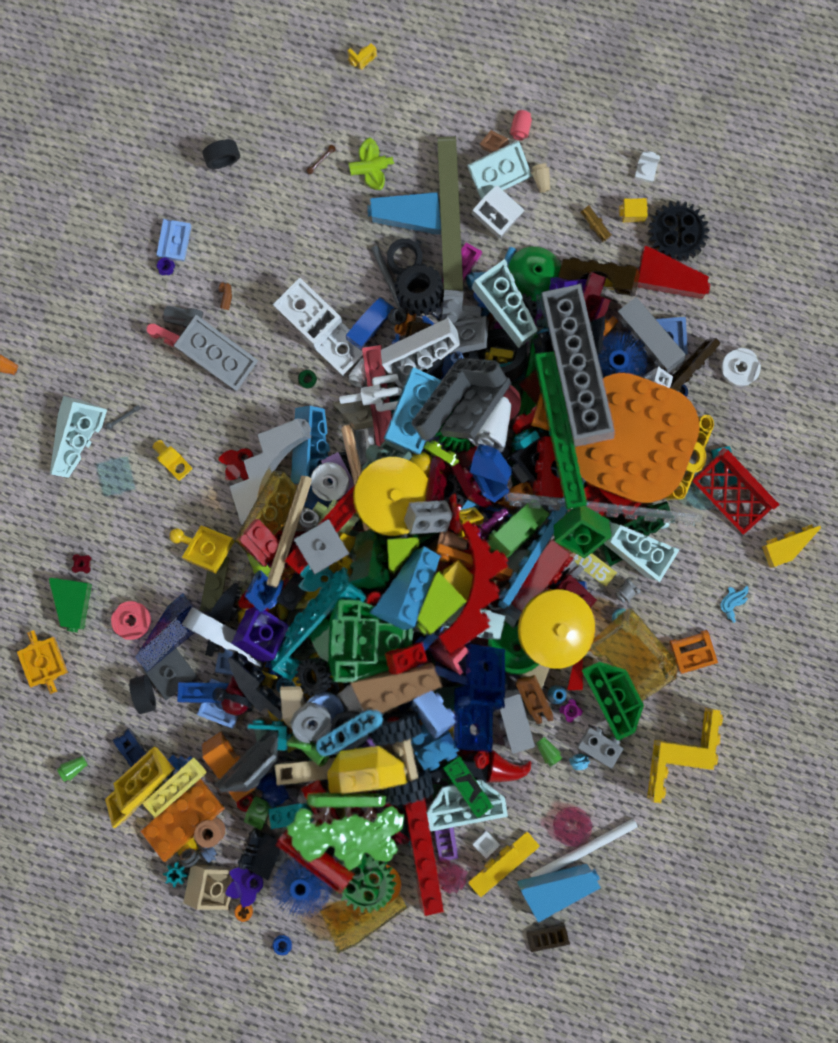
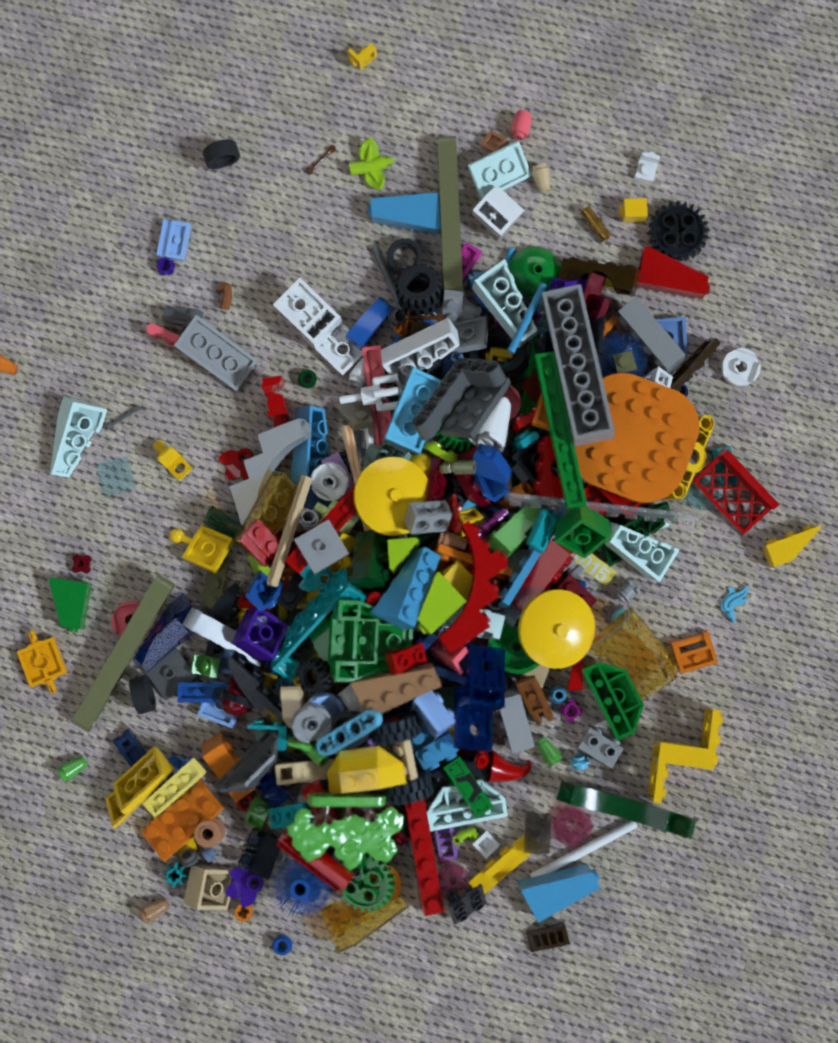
none -> olive beam [71,574,176,732]
none -> medium nougat cone [139,897,170,923]
none -> bright green bracket [190,654,220,678]
none -> clear green plate [203,505,243,543]
none -> red hips [261,375,290,428]
none -> reddish brown hinge [405,314,445,322]
none -> olive bar [440,460,476,474]
none -> black hinge [447,884,486,925]
none -> lime arm [452,827,479,845]
none -> dark azure bar [507,283,547,354]
none -> clear smoke panel [524,813,552,855]
none -> teal plate [526,509,558,553]
none -> dark green arch [556,780,697,839]
none -> olive plate [612,350,637,373]

